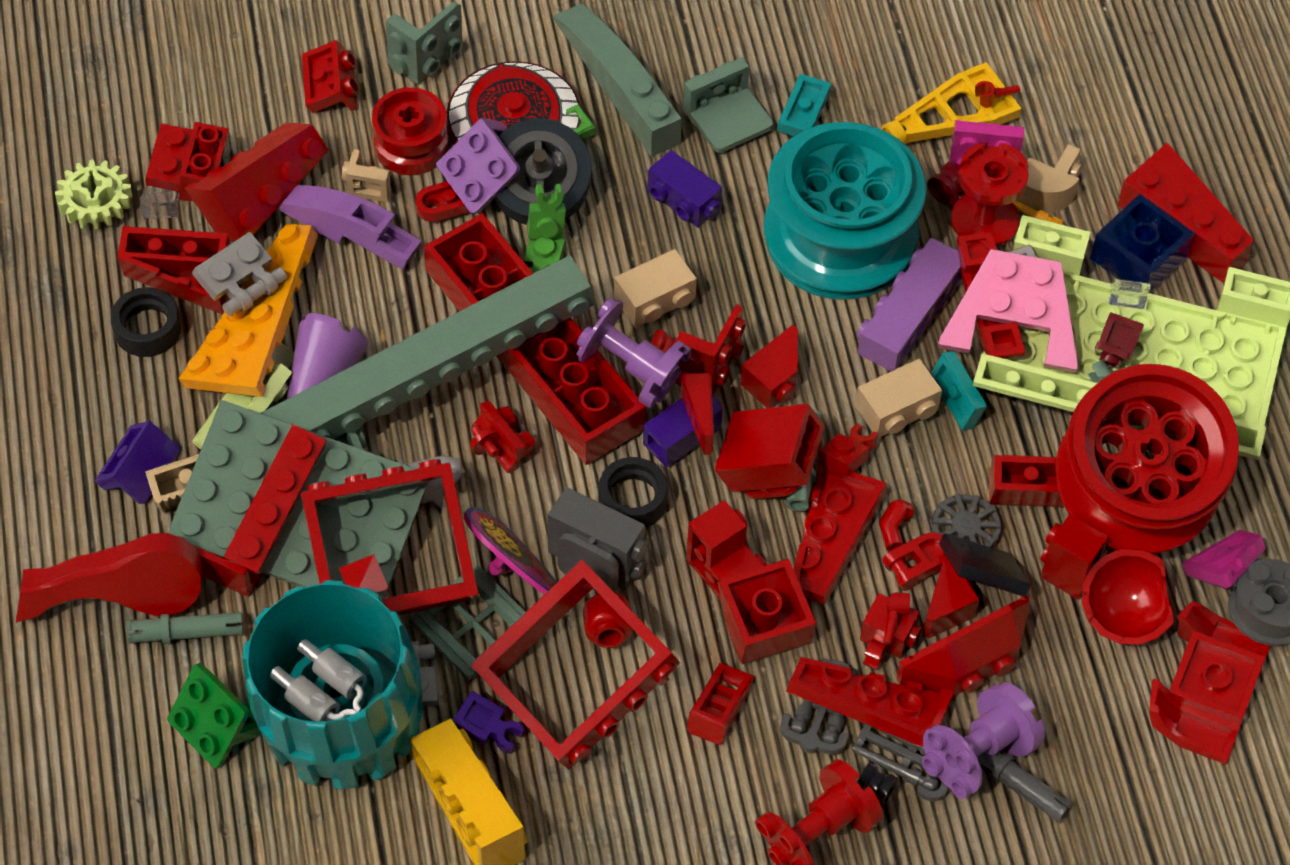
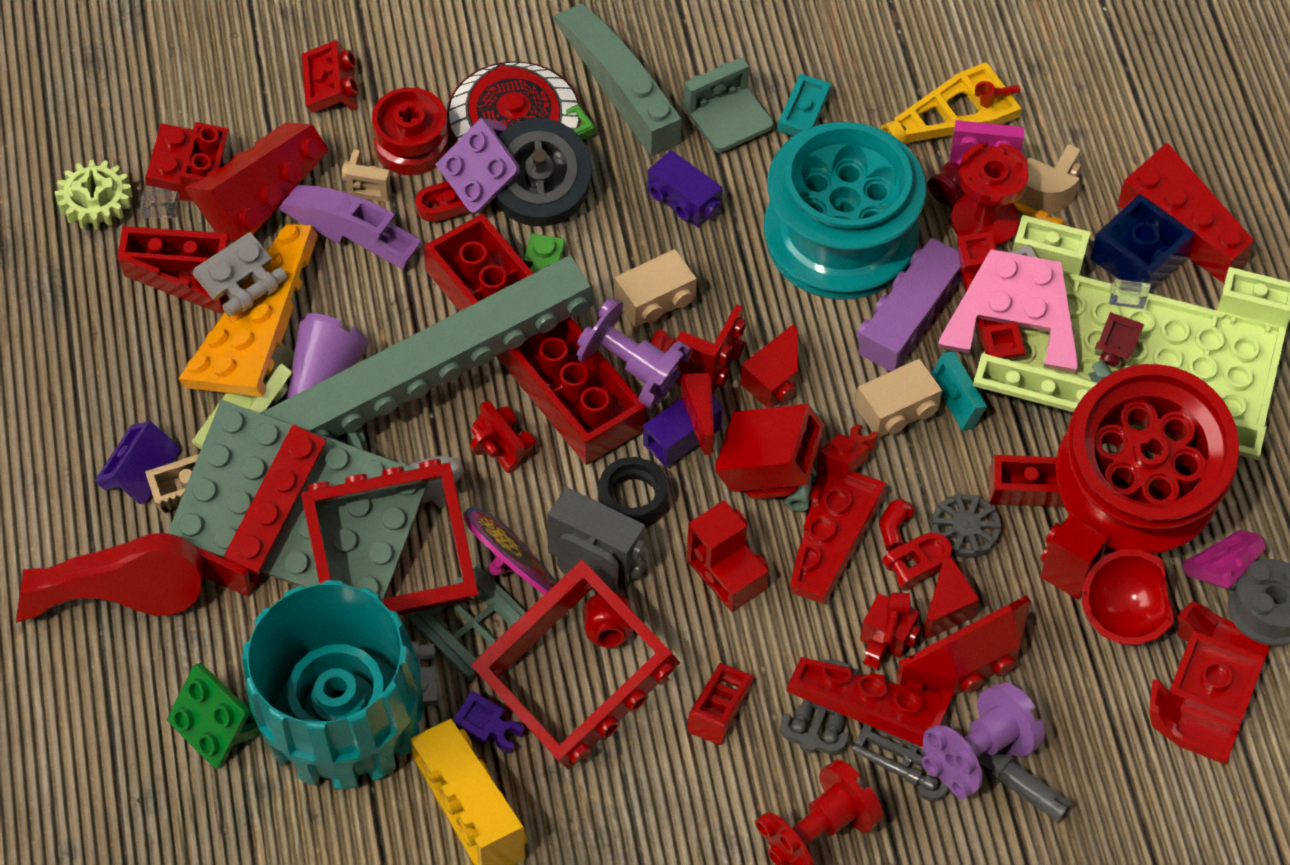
black tyre [111,287,181,357] -> none
sand green pin [126,611,243,644] -> none
light grey piece [270,639,367,722] -> none
red slope [339,554,389,594] -> none
sand green bracket [386,1,463,85] -> none
bright green plate [527,184,566,239] -> none
red slope [718,558,817,665] -> none
black wheel [857,763,898,810] -> none
black tile [939,533,1031,596] -> none

